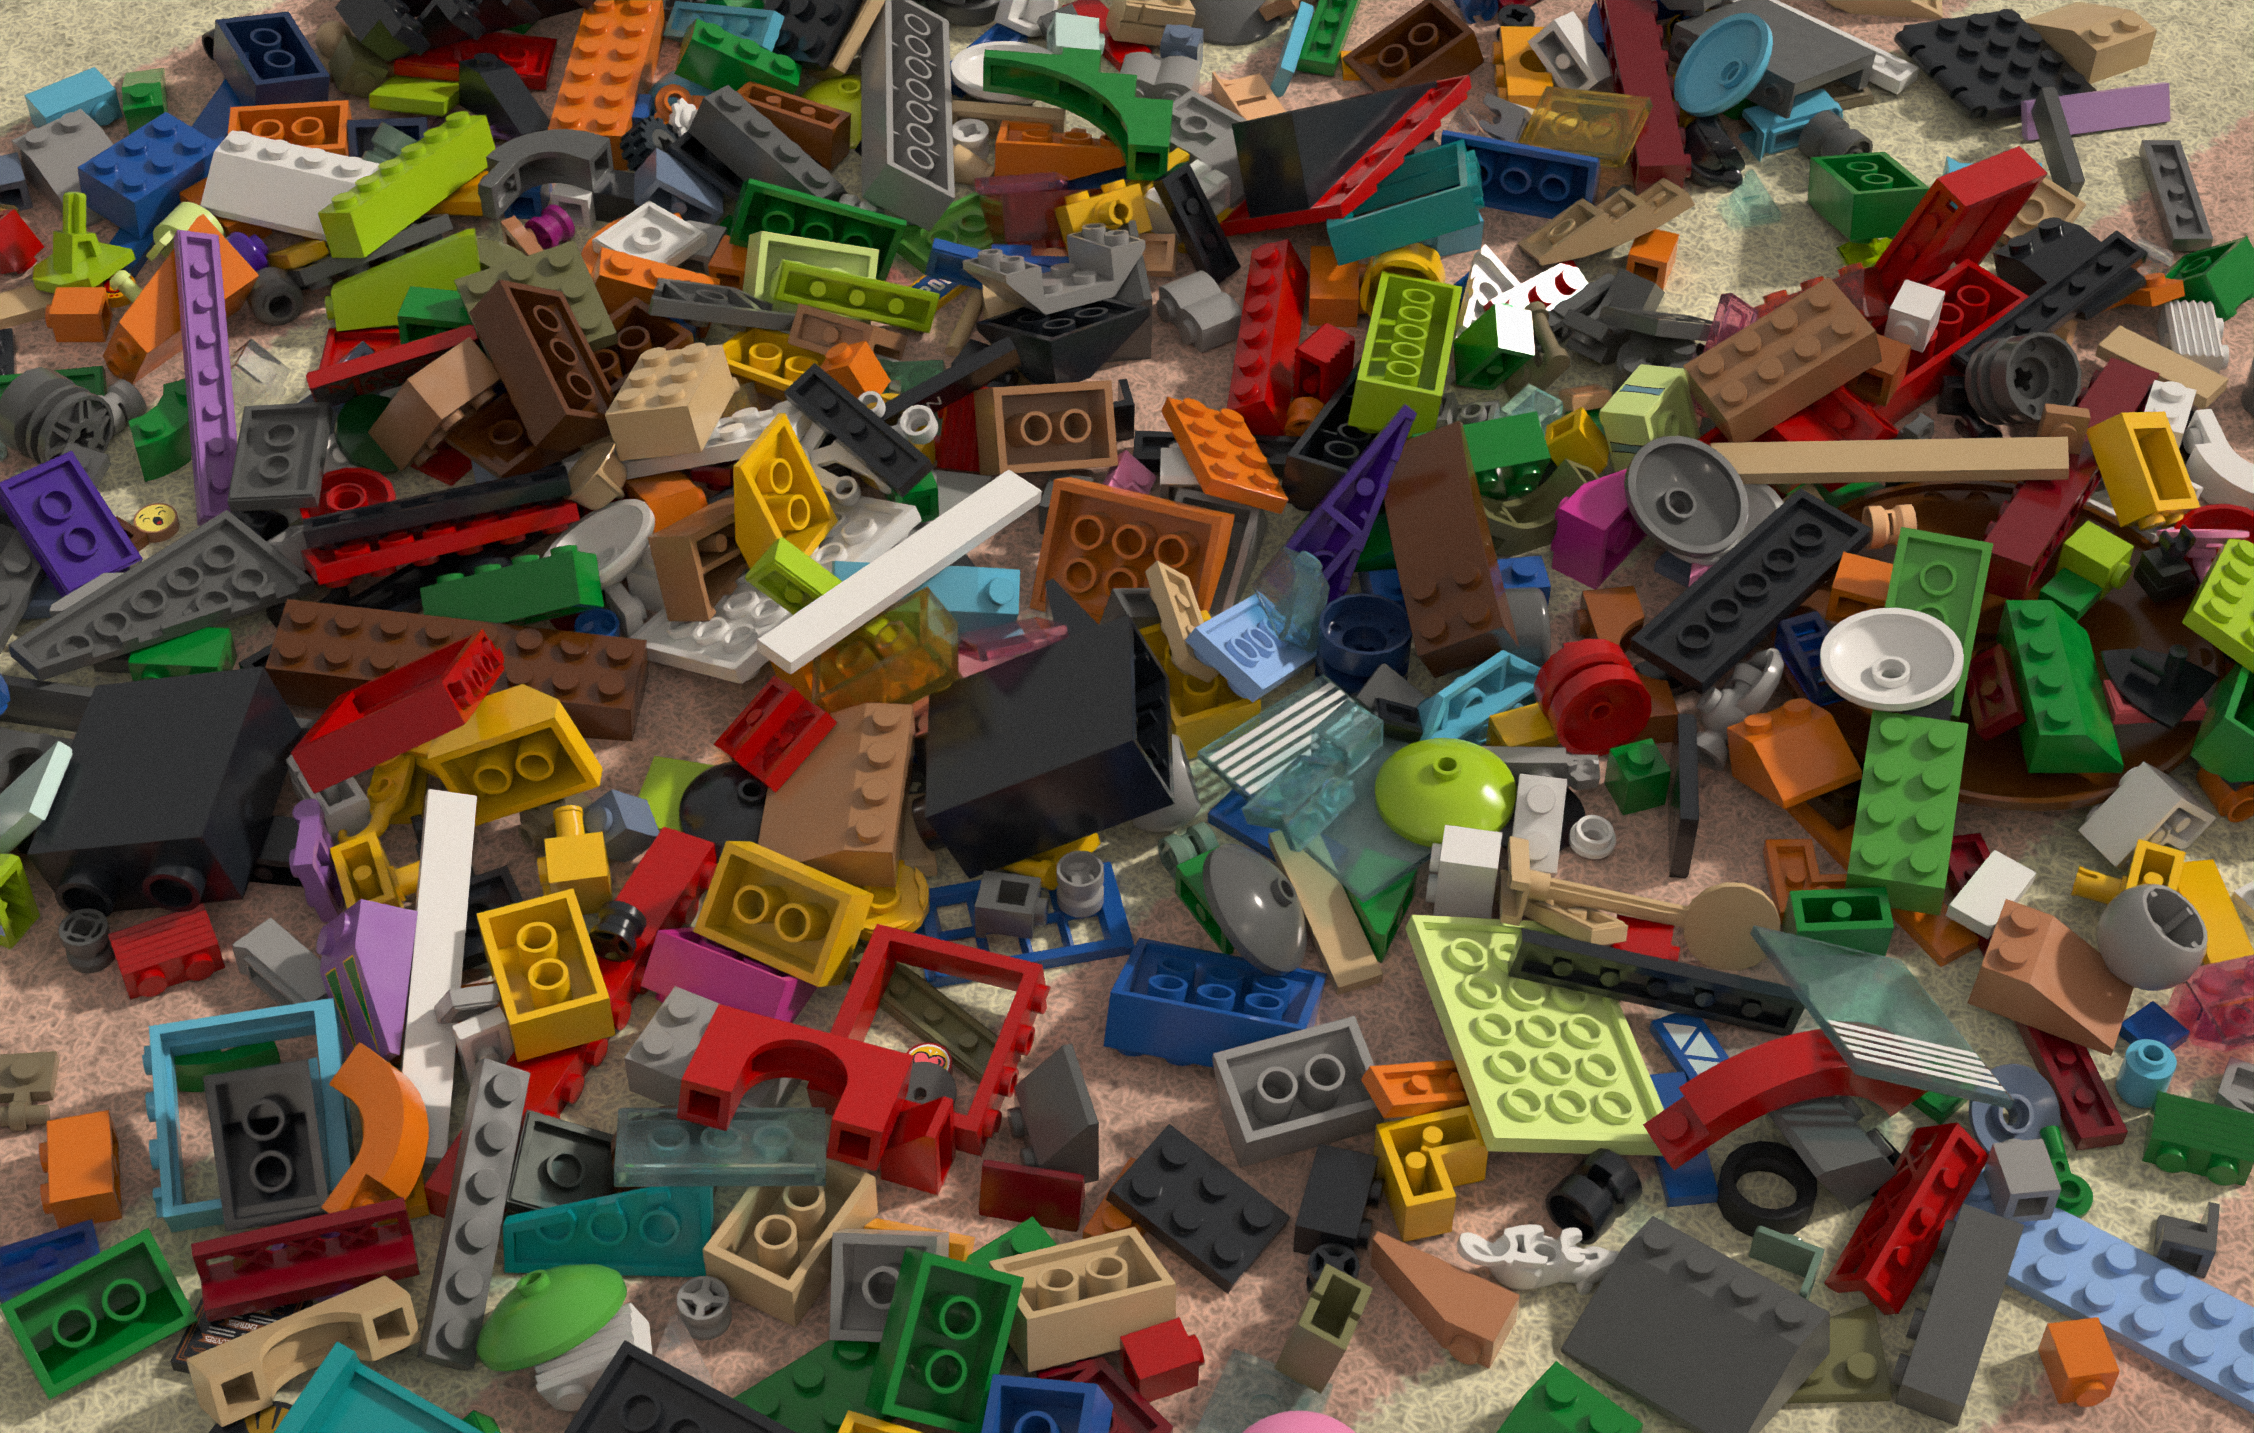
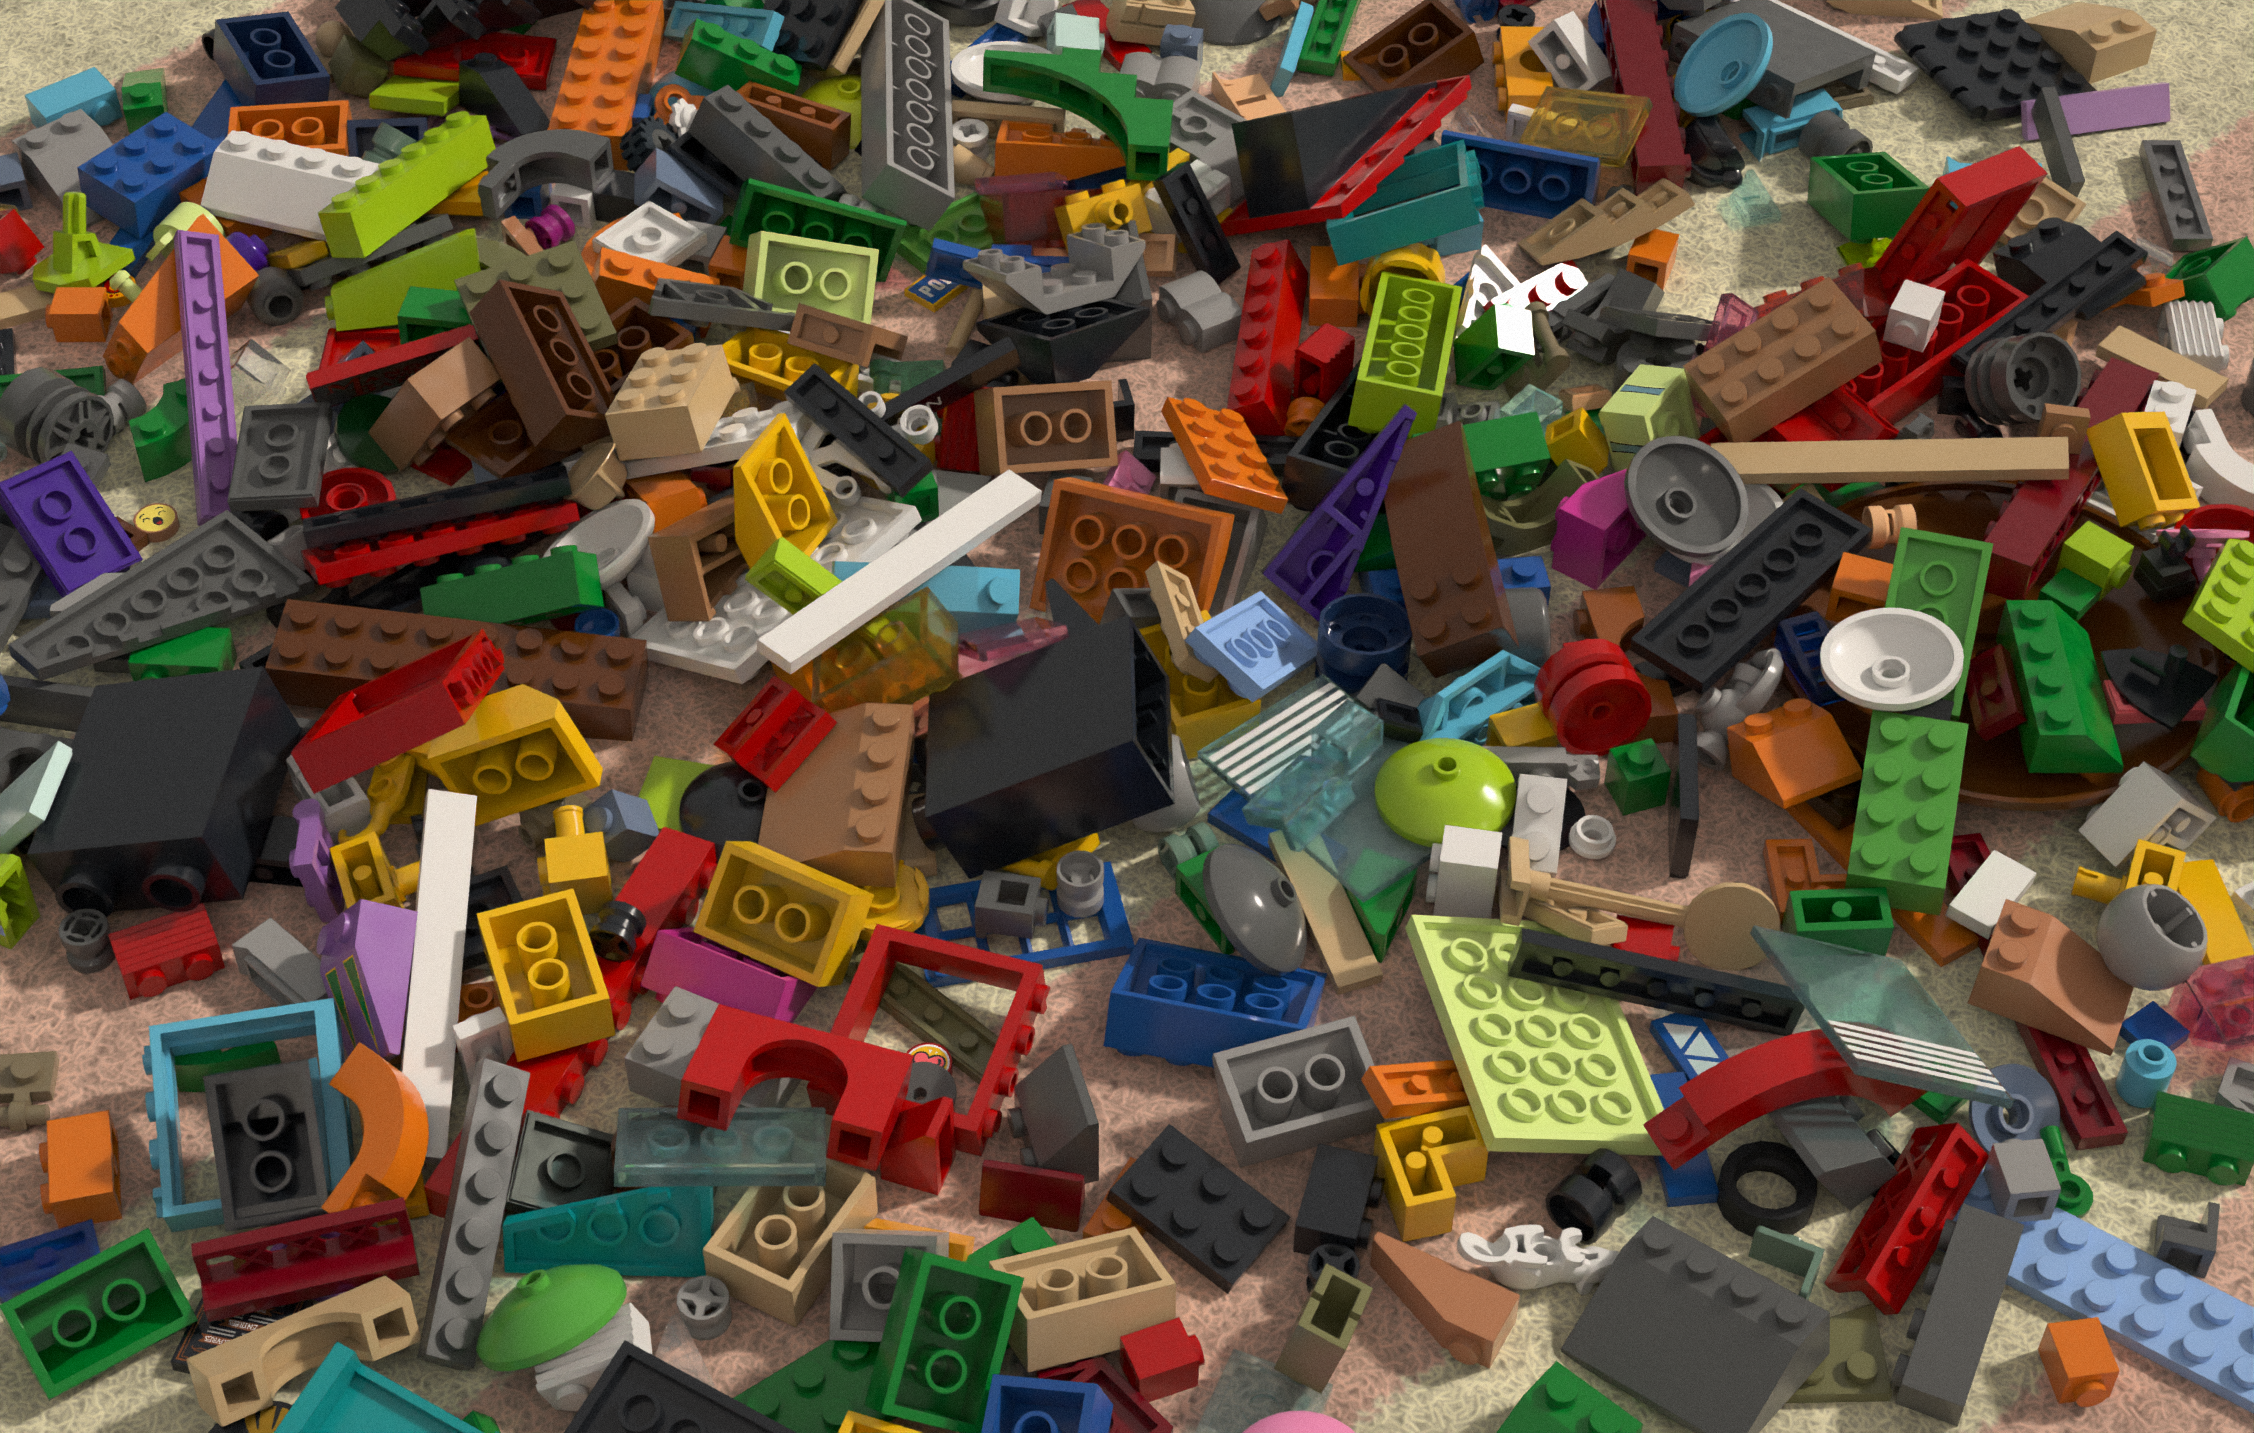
light grey tile [434,983,501,1024] -> none
lime slope [769,259,940,333] -> none
orange brick [820,341,891,399] -> none
clear light blue slope [1251,546,1330,653] -> none
light grey hinge [1479,93,1533,144] -> none
dark orange brick [1848,334,1911,407] -> none

